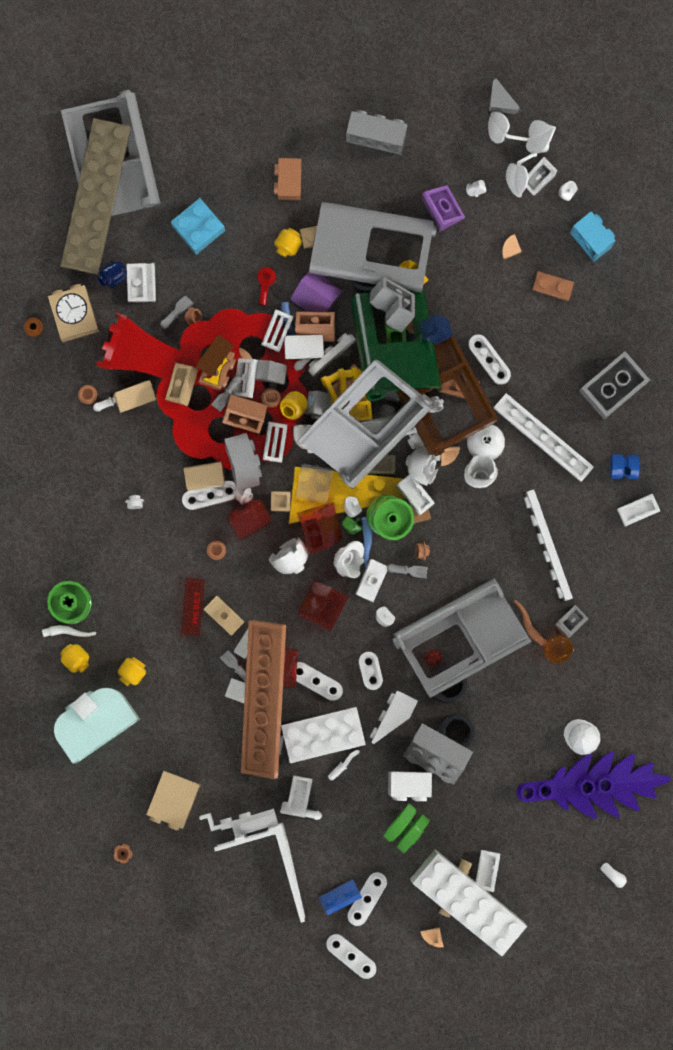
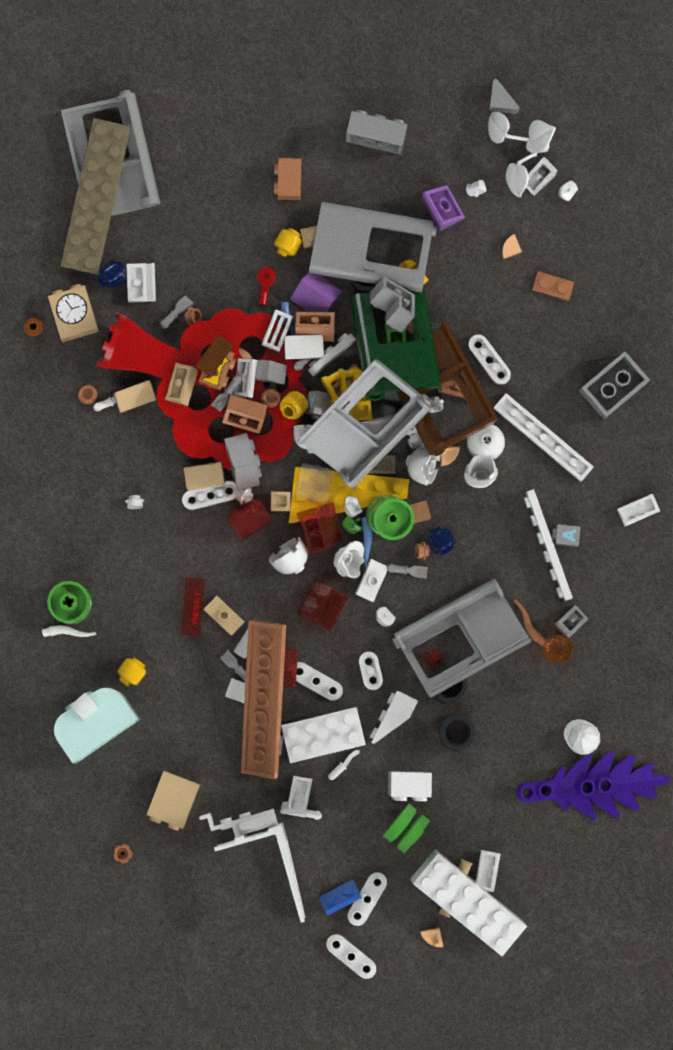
yellow head [61,644,89,673] -> none
medium azure brick [171,198,225,255] -> none
nougat plate [207,541,226,560] -> none
white tile [262,422,288,463] -> none
white plate [395,474,435,515] -> none
light grey brick [403,723,473,785] -> none
dark blue brick [420,314,453,344] -> none
medium azure brick [570,211,615,262] -> none
white arm [600,863,627,888] -> none
blue wheel [610,454,640,480] -> none
none -> clear blue head [428,526,456,556]
none -> light grey brick [551,524,581,547]

